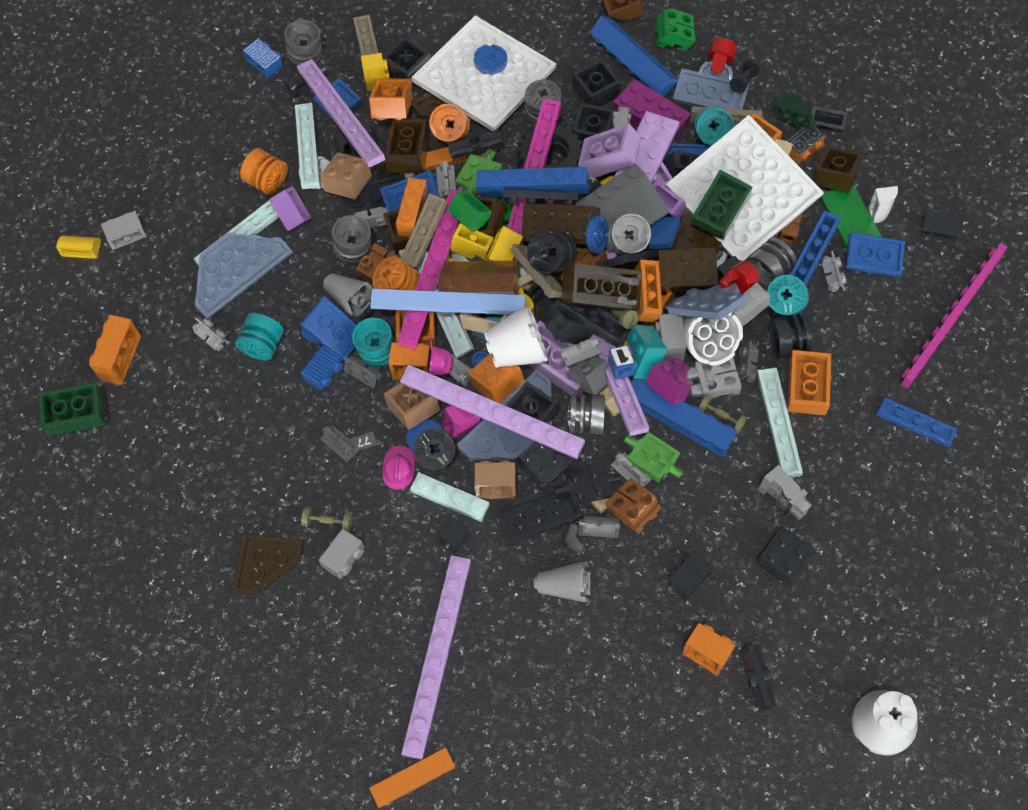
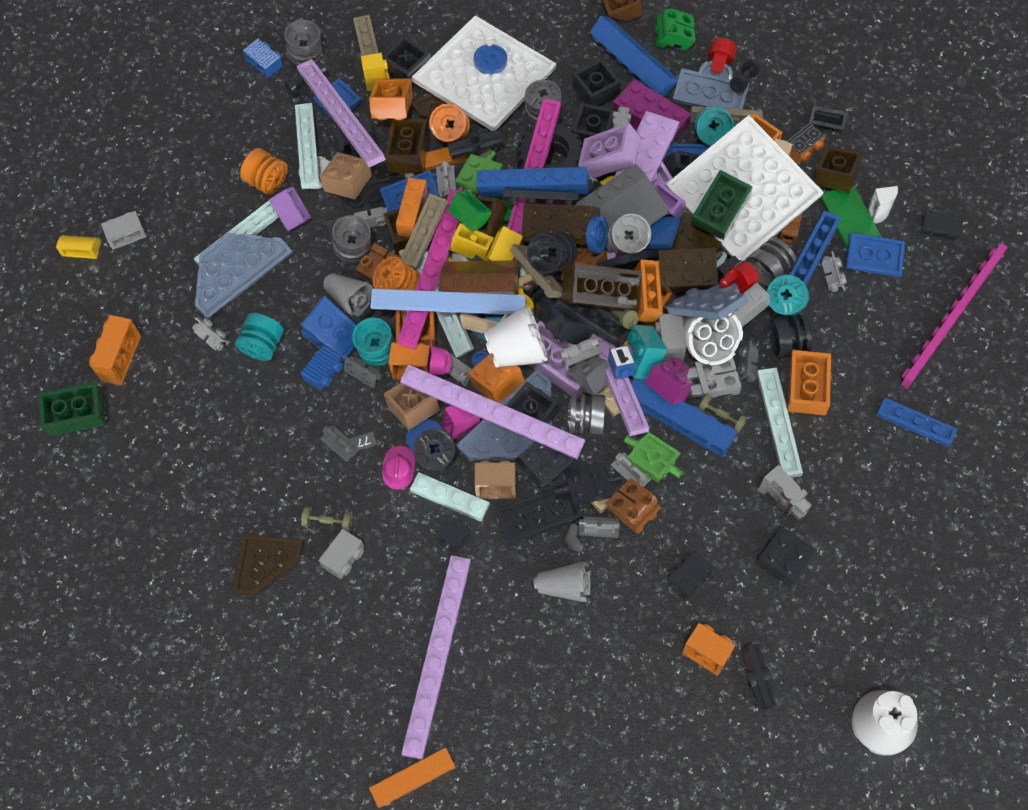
clear green slope [771,91,817,131] -> none

